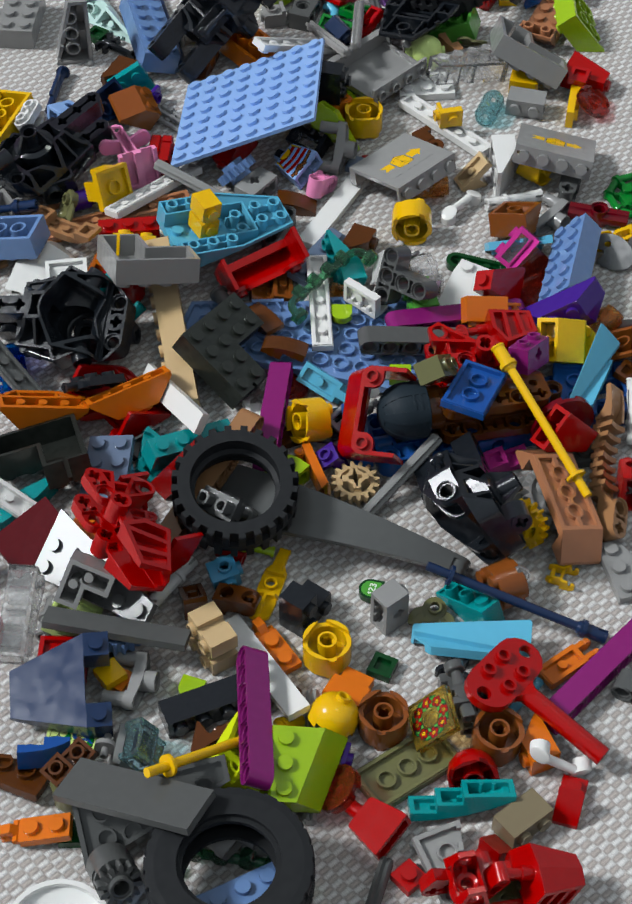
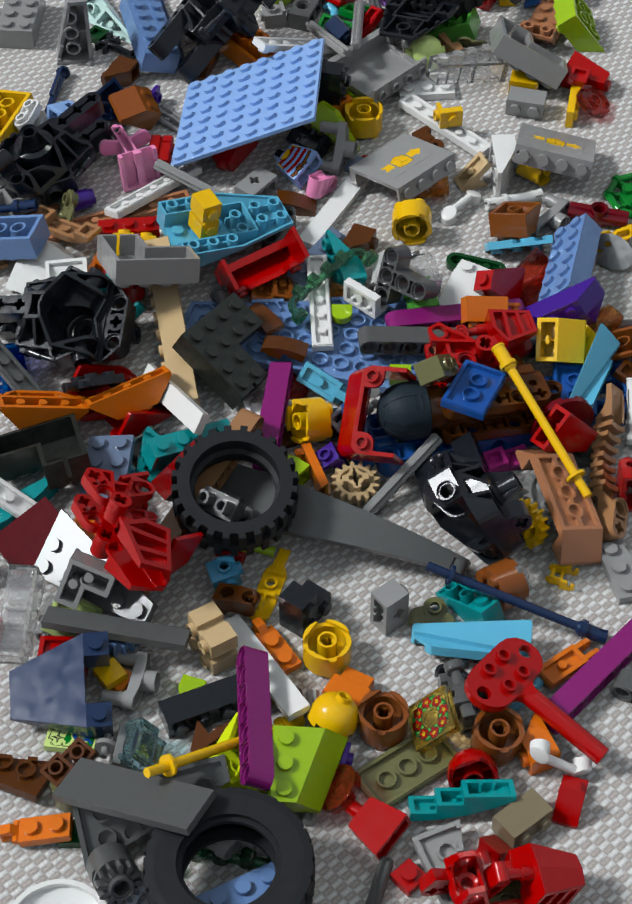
blue slope [17,736,71,769] -> none
yellow panel [84,162,133,212] -> none
teal wing [107,61,156,90] -> none
white pin [149,556,198,608] -> none
reddish brown slope [178,583,208,621] -> none
medium blue gear [217,154,256,187] -> none
tile [359,579,385,603] -> none
dark green tile [366,651,399,684] -> none
clear light blue piece [475,90,504,126] -> none
dark pink window [495,226,541,268] -> none
magenta brick [508,332,549,375] -> none
dark grey piece [558,174,581,202] -> none

